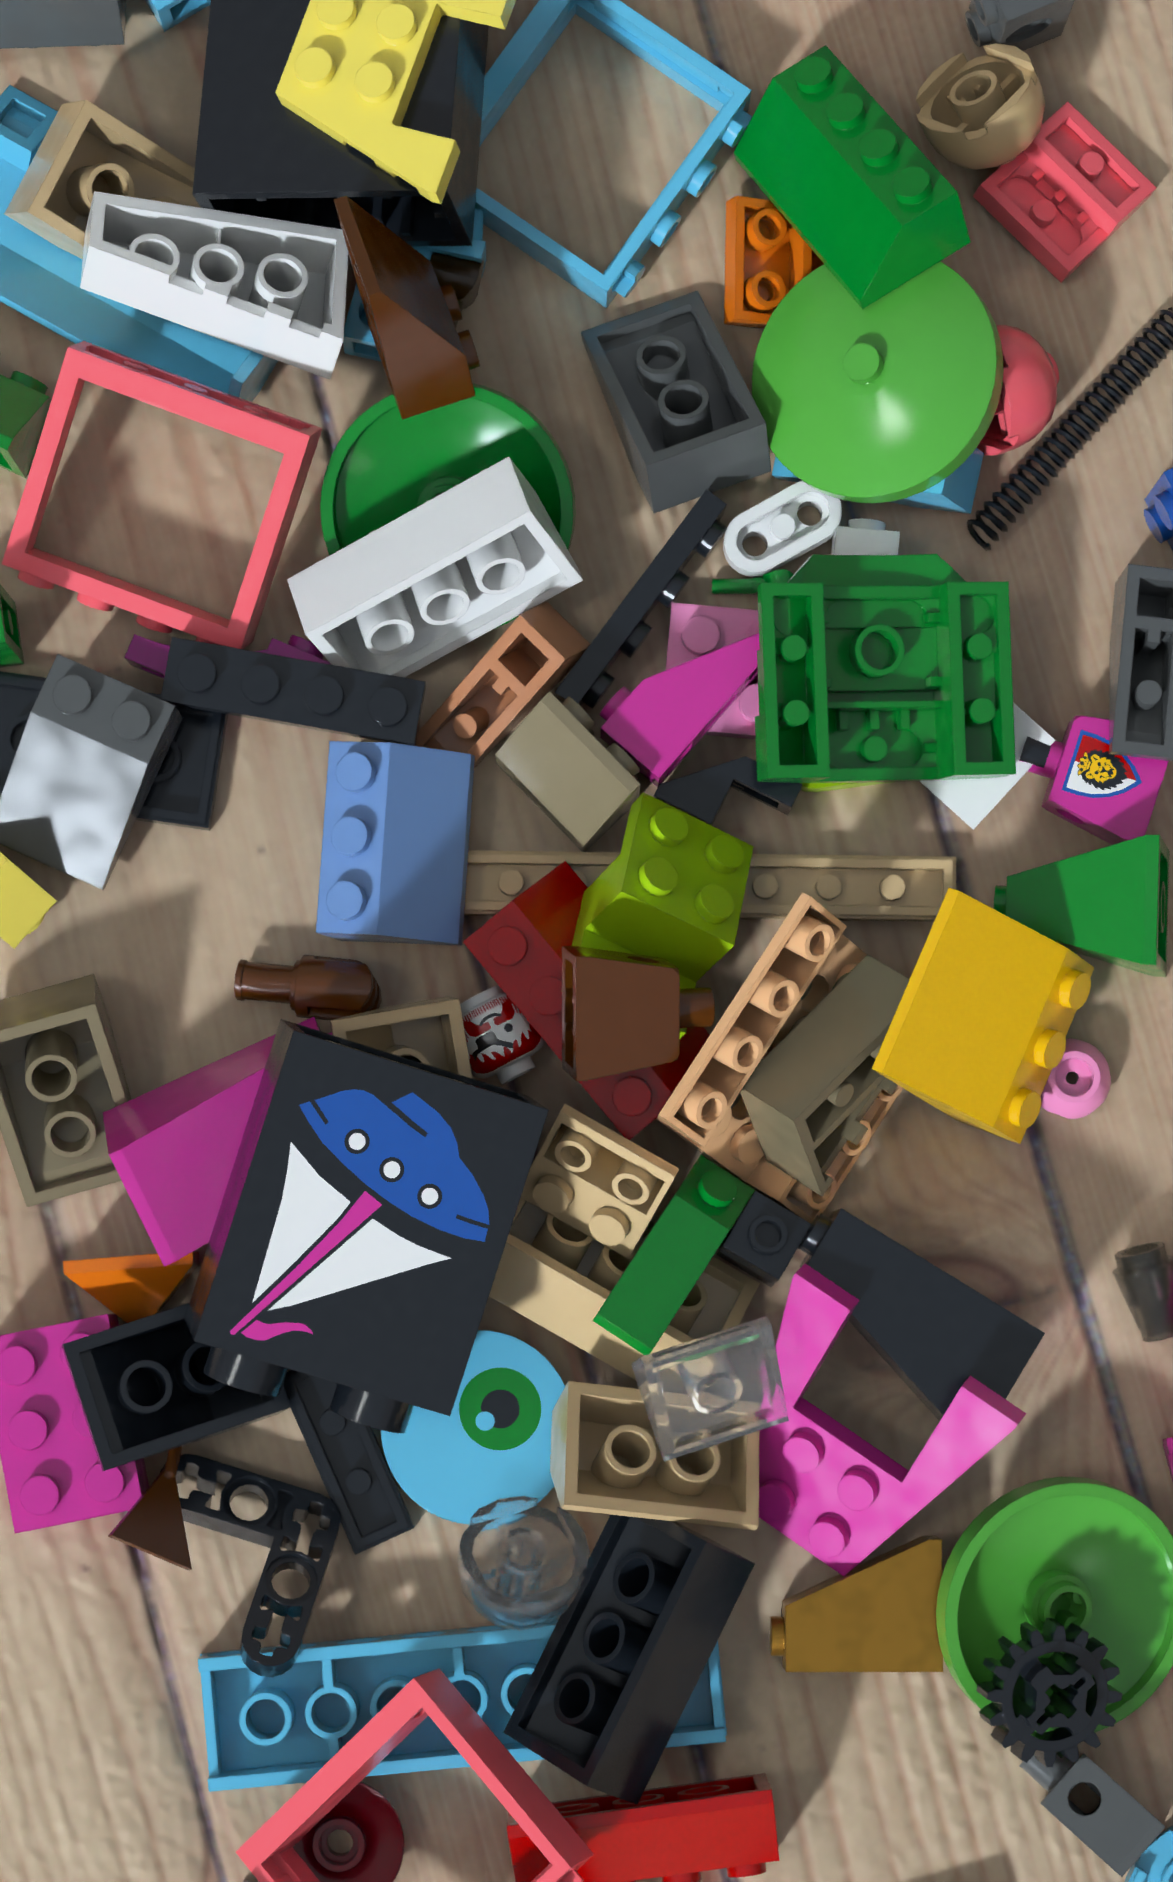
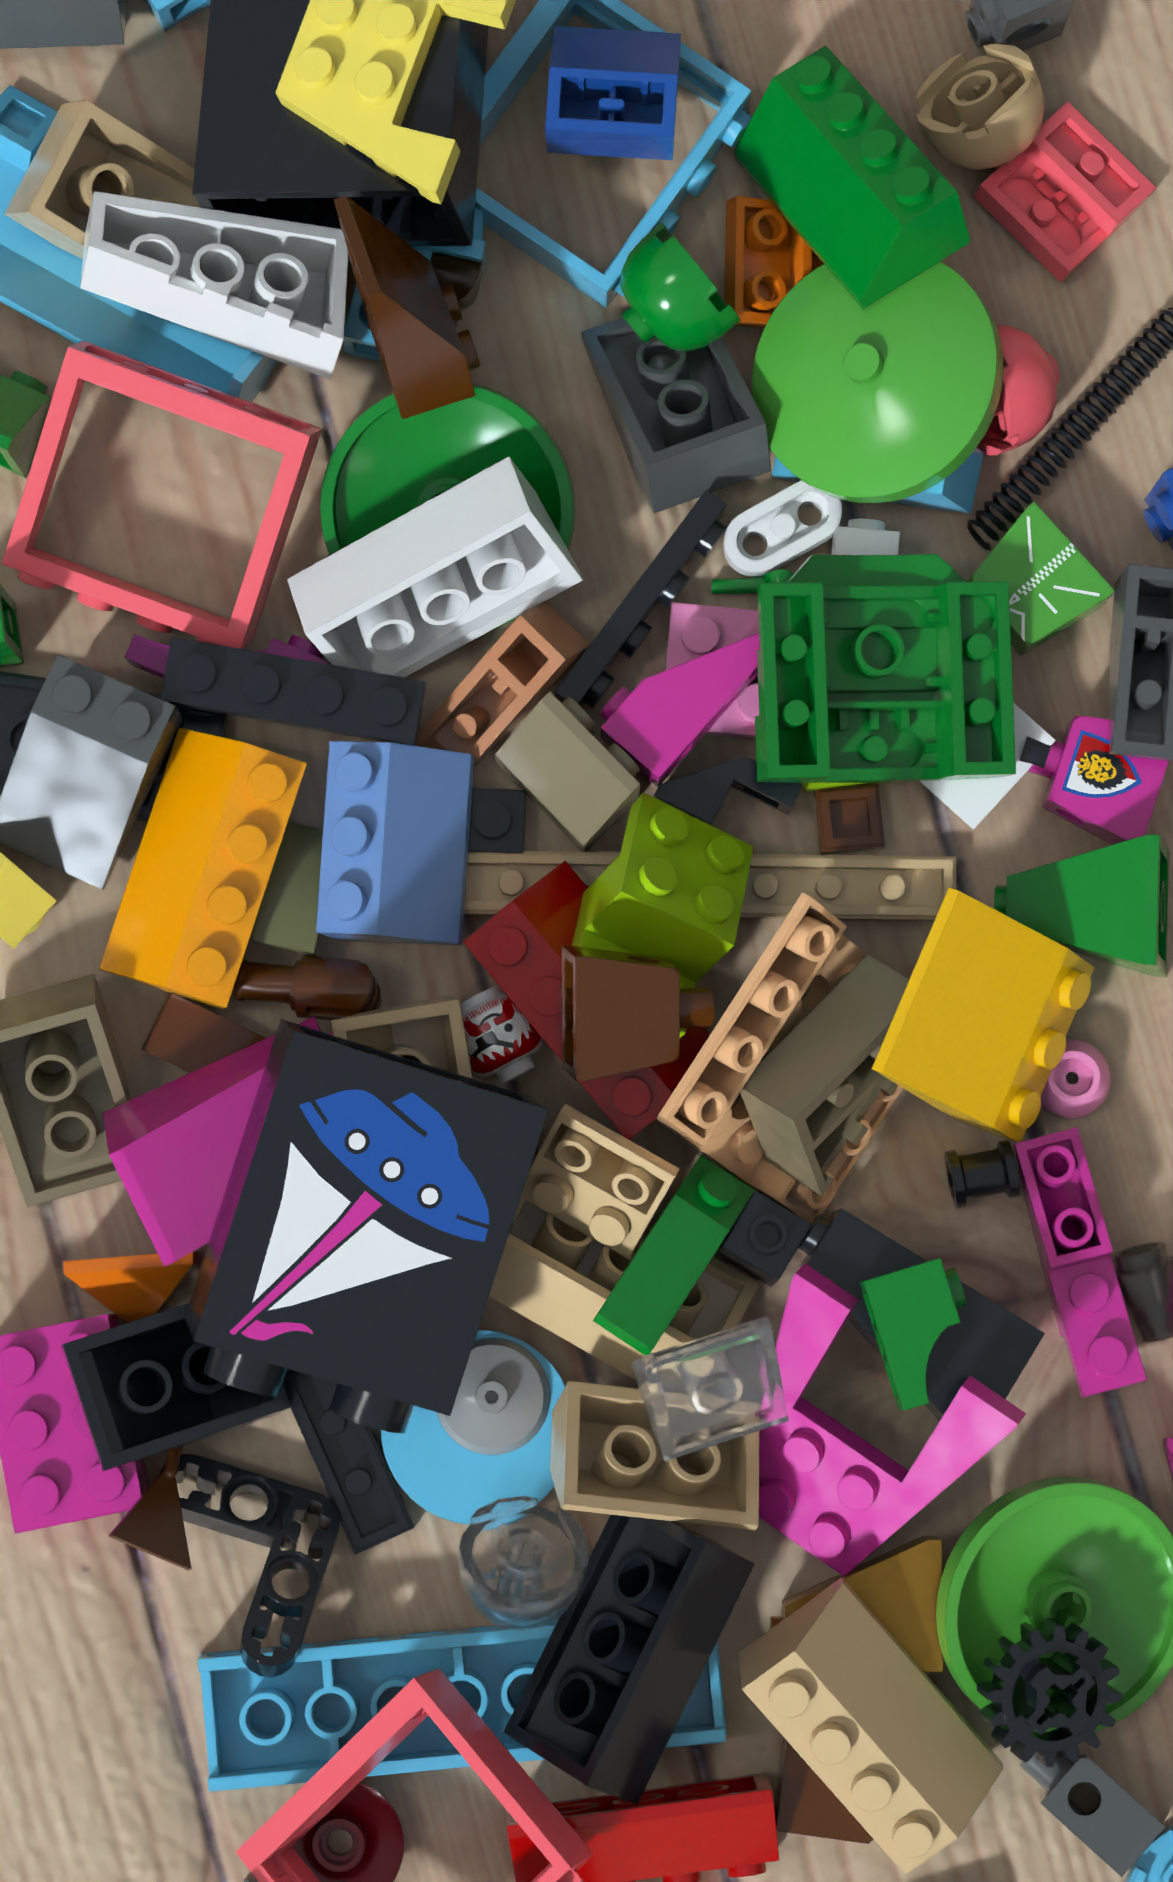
none -> light orange slope [99,728,307,1009]
none -> reddish brown slope [141,992,266,1073]
none -> olive slope [251,822,323,956]
none -> light grey piece [437,1338,550,1455]
none -> black plate [468,788,526,853]
none -> blue slope [545,26,681,160]
none -> green cylinder [621,223,741,351]
none -> tan slope [738,1577,1004,1875]
none -> reddish brown slope [774,1737,874,1844]
none -> reddish brown tile [814,784,885,855]
none -> green arch [859,1258,966,1411]
none -> black bush [944,1140,1020,1208]
none -> bright green torso [968,502,1115,655]
none -> dark pink slope [1014,1127,1147,1398]

